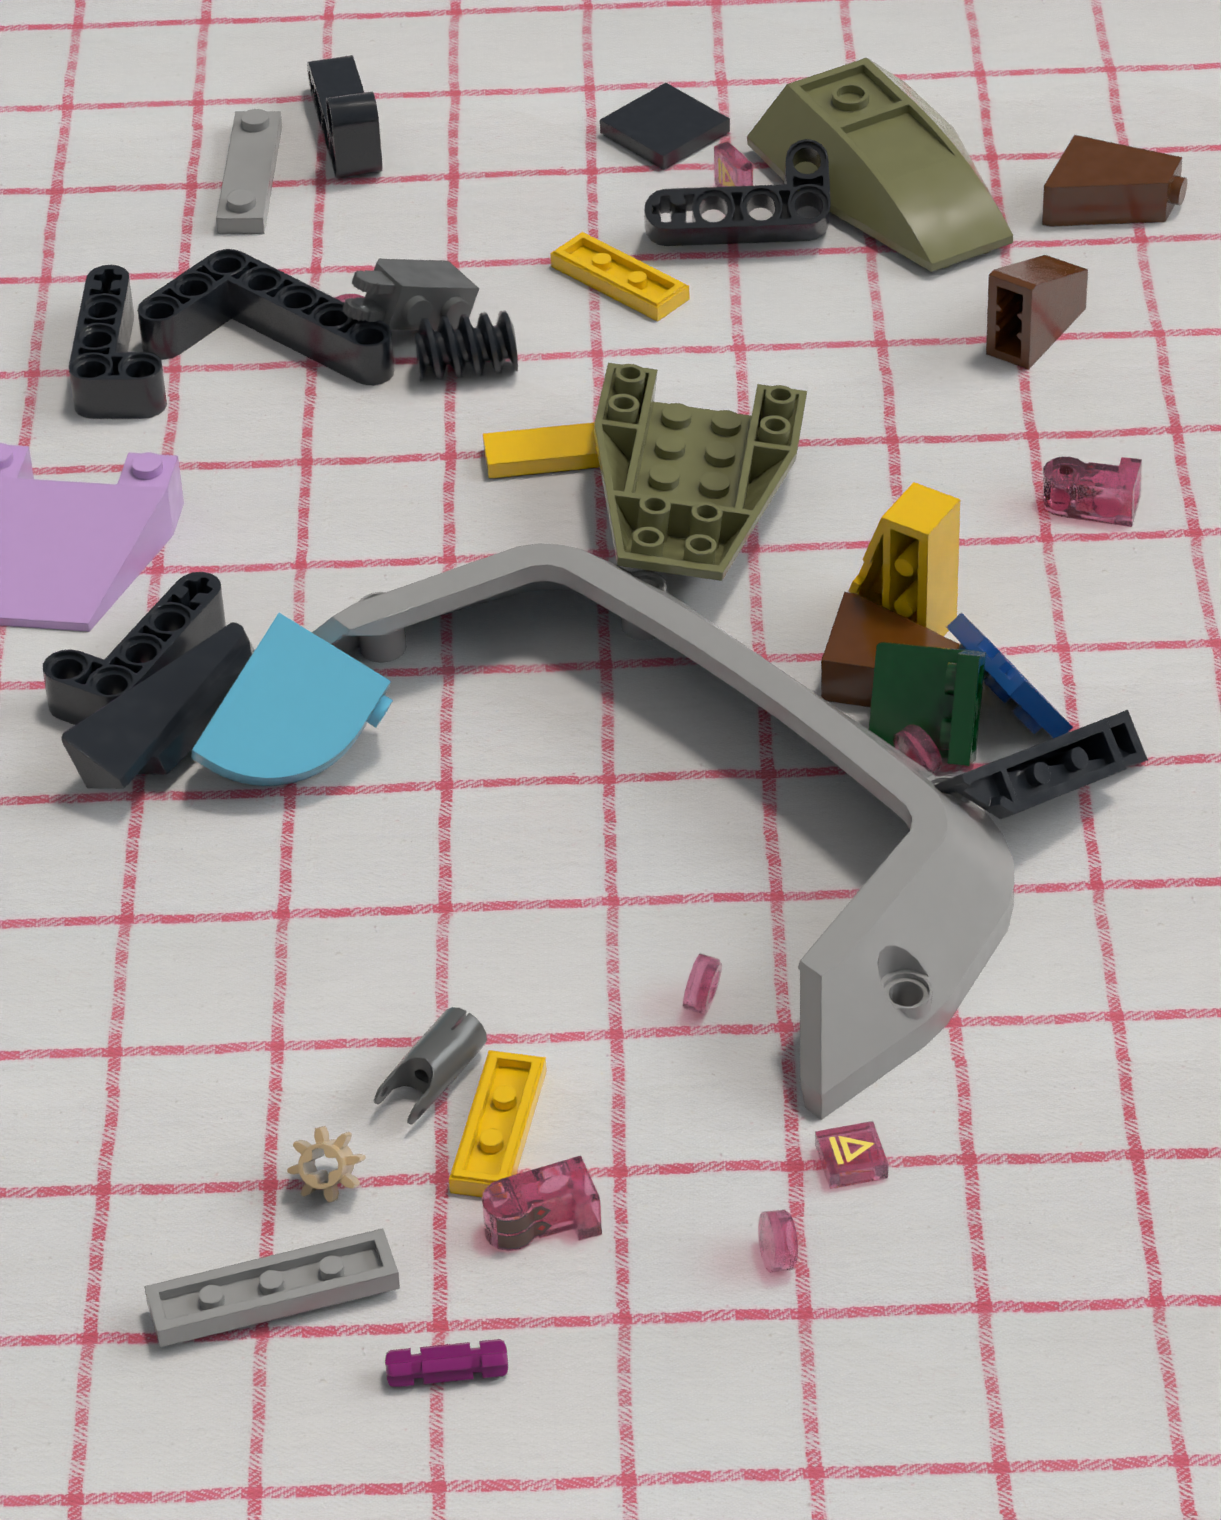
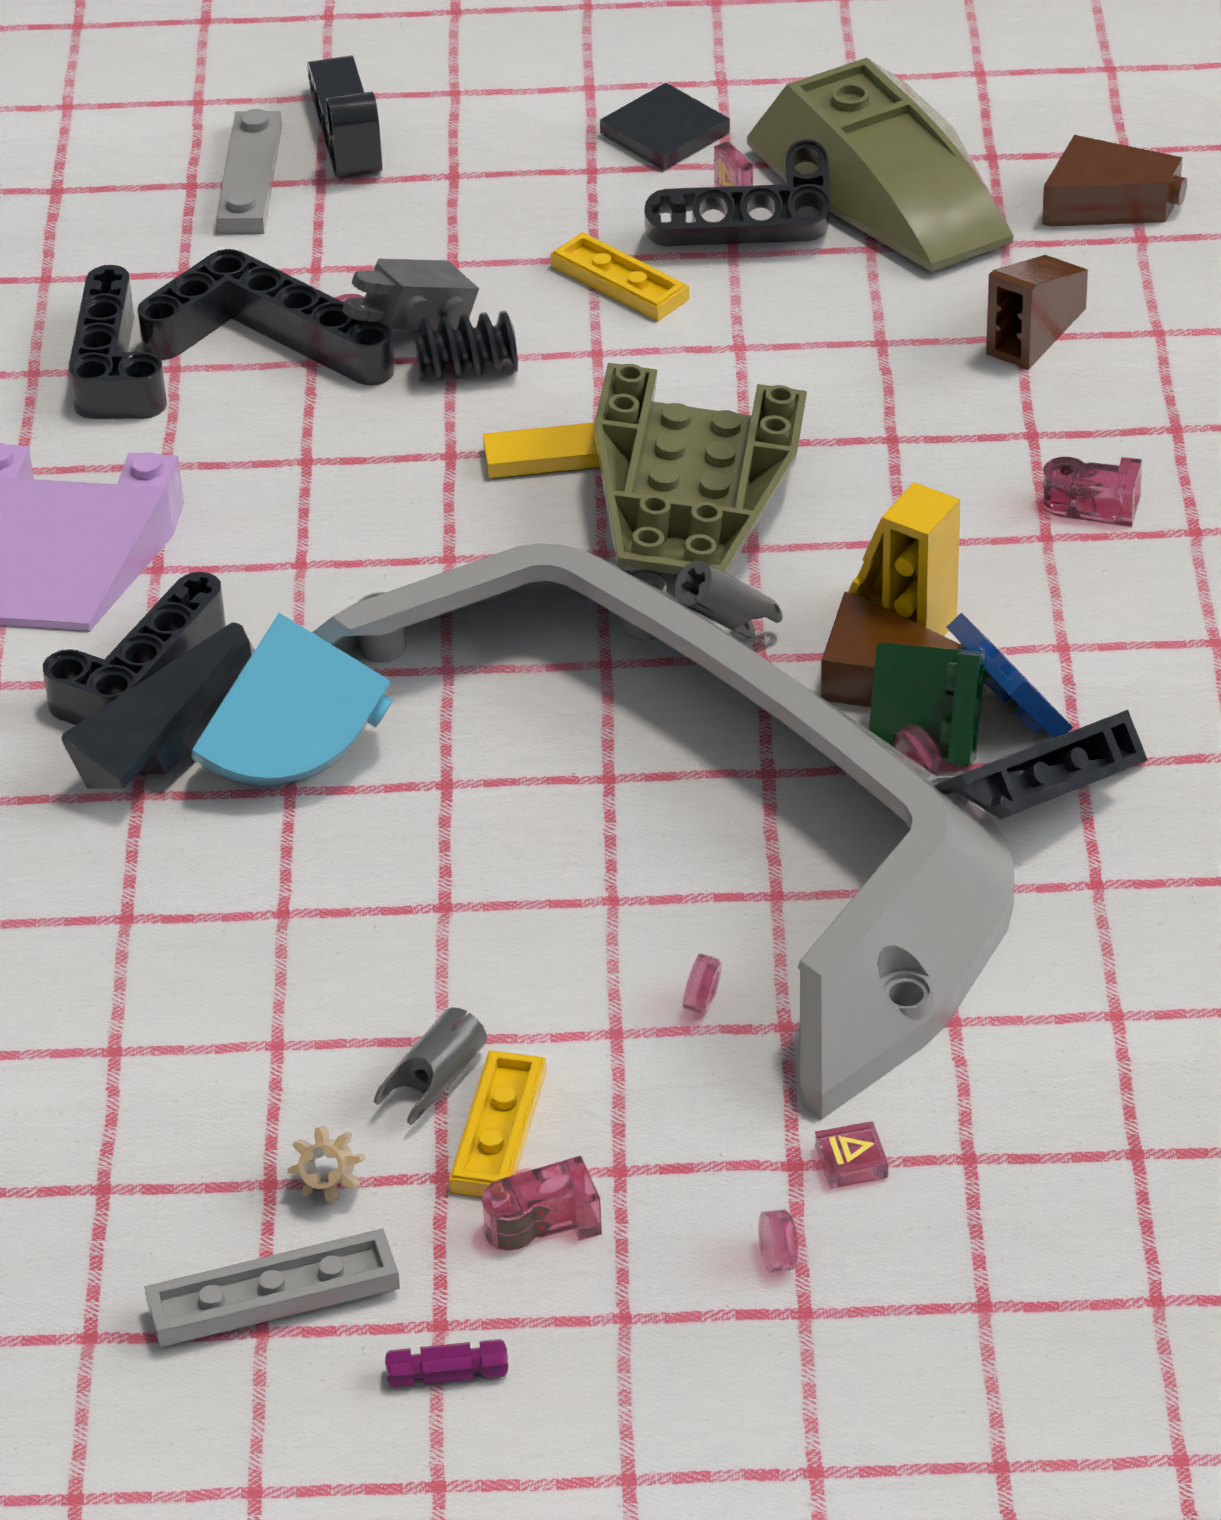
none -> dark grey piece [675,560,783,638]

